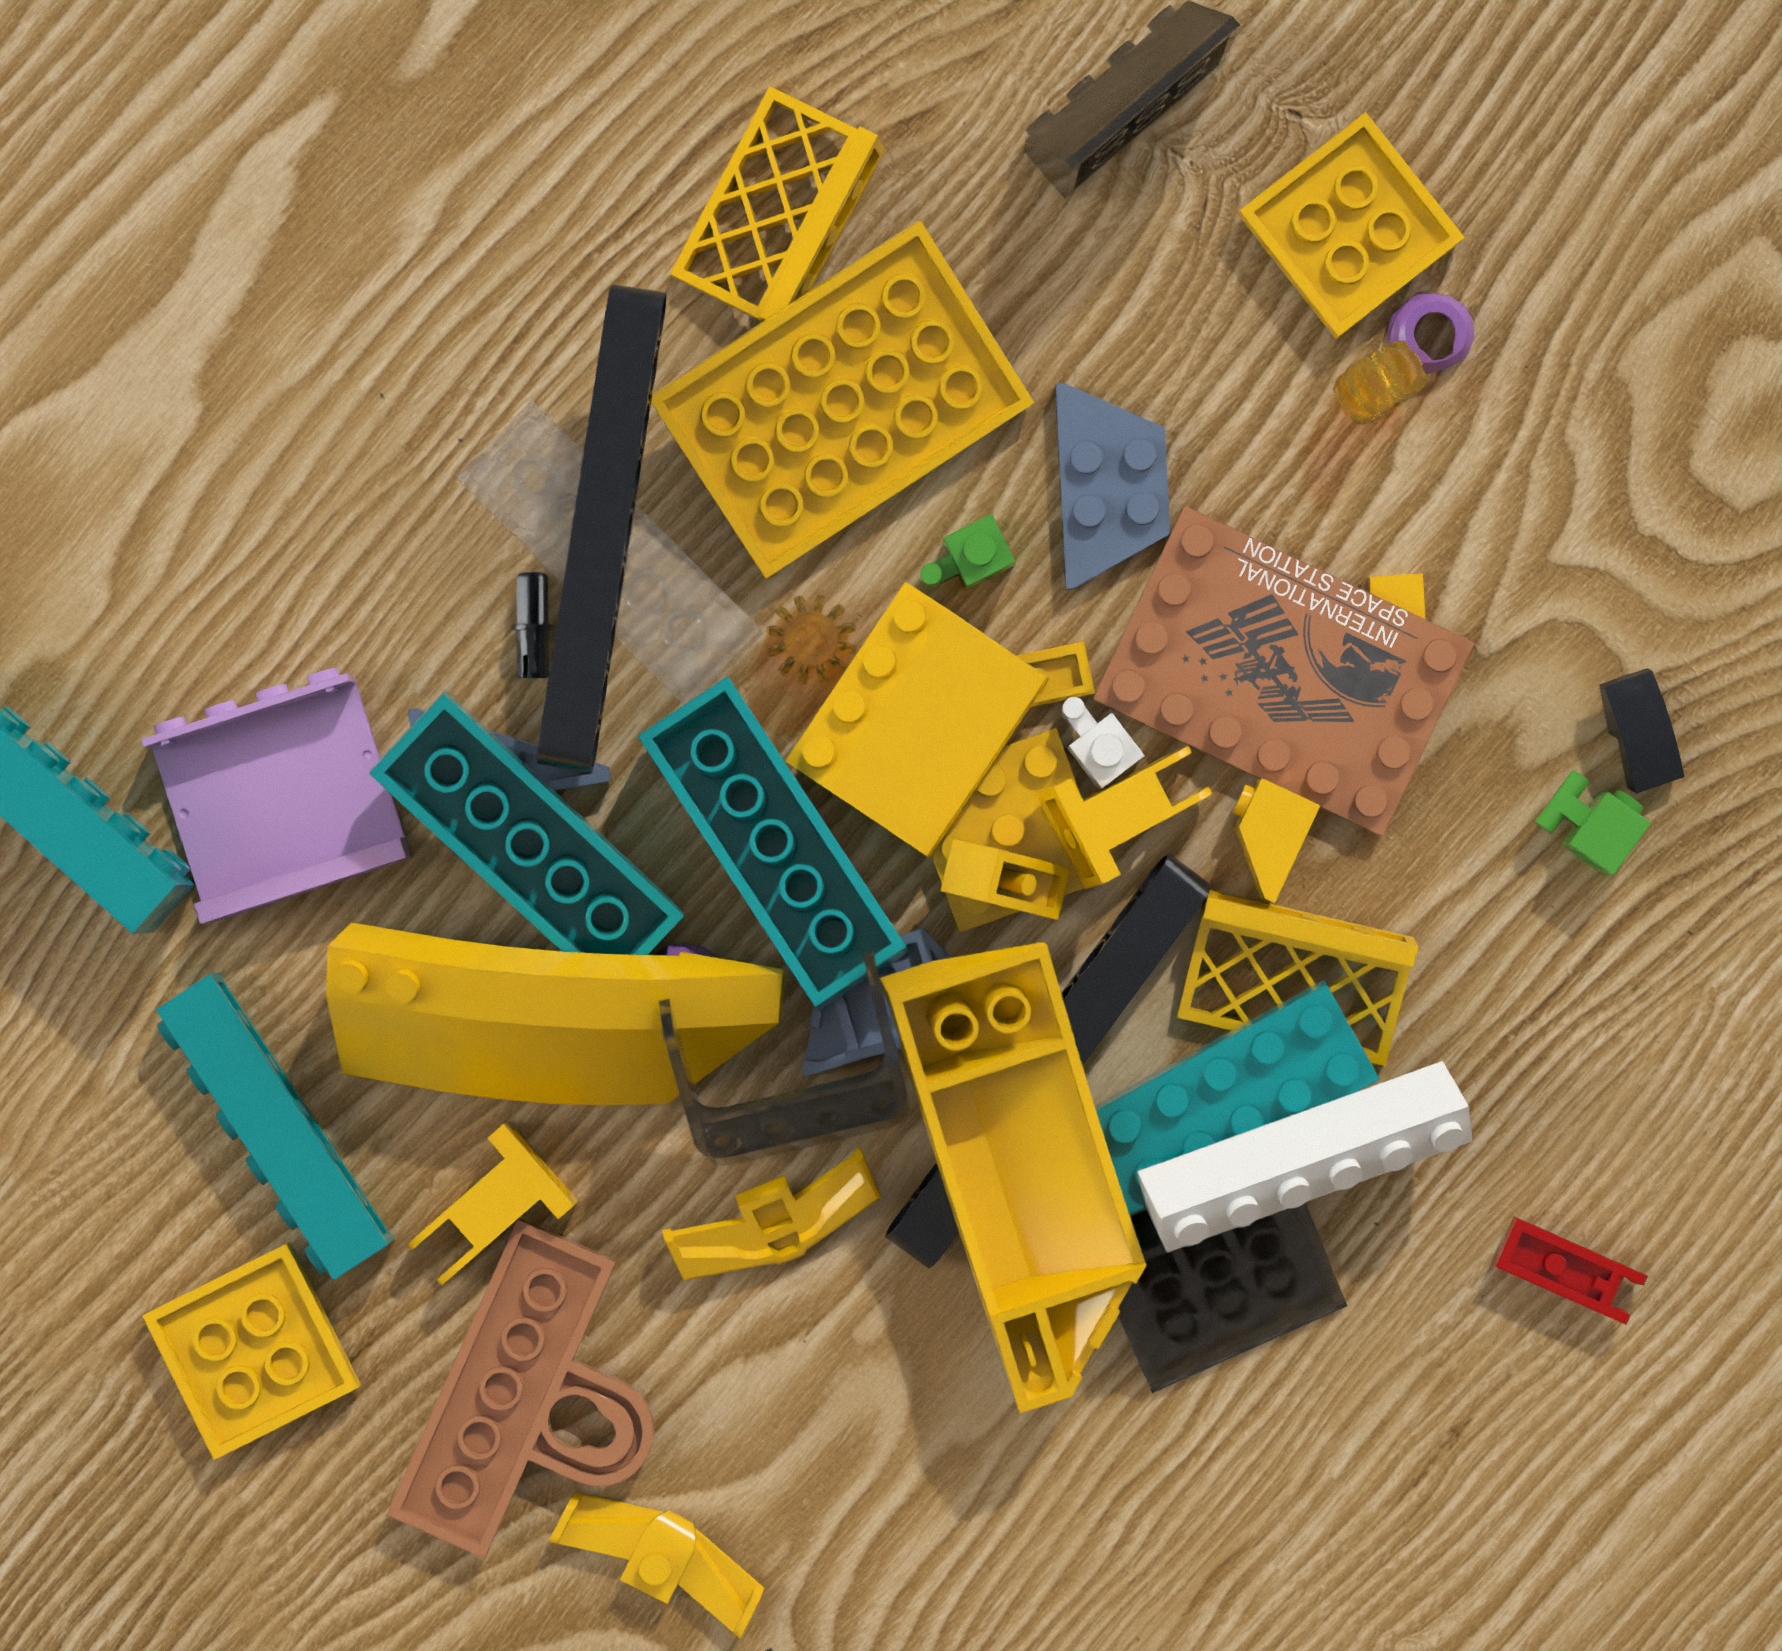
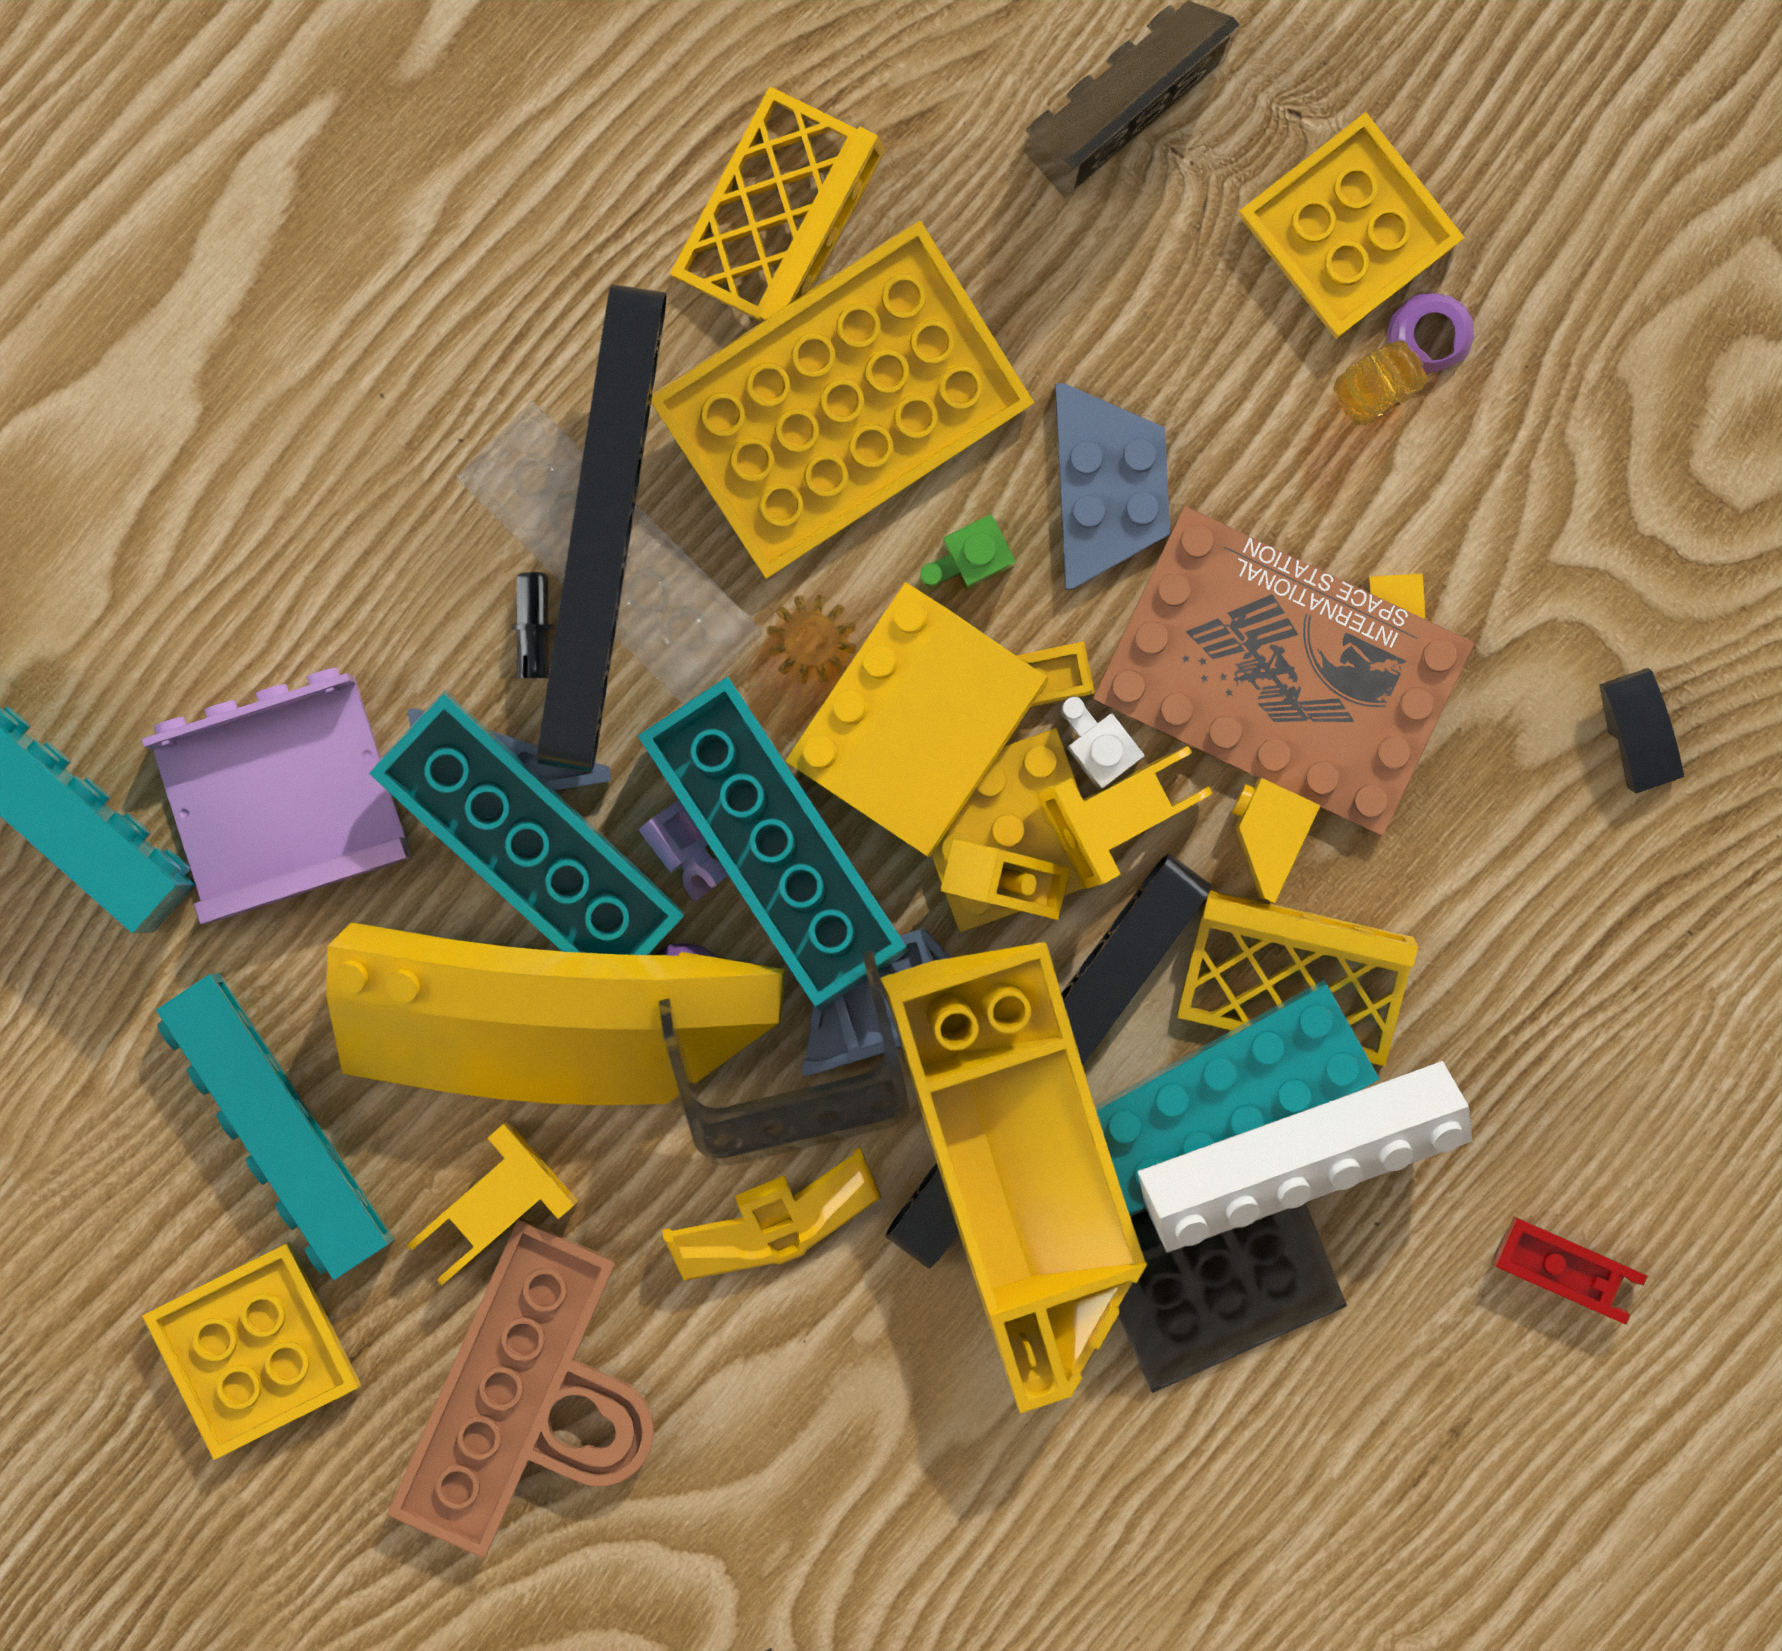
yellow plate [548,1491,765,1639] -> none
bright green brick [1535,770,1651,876] -> none
none -> lavender plate [638,800,729,902]

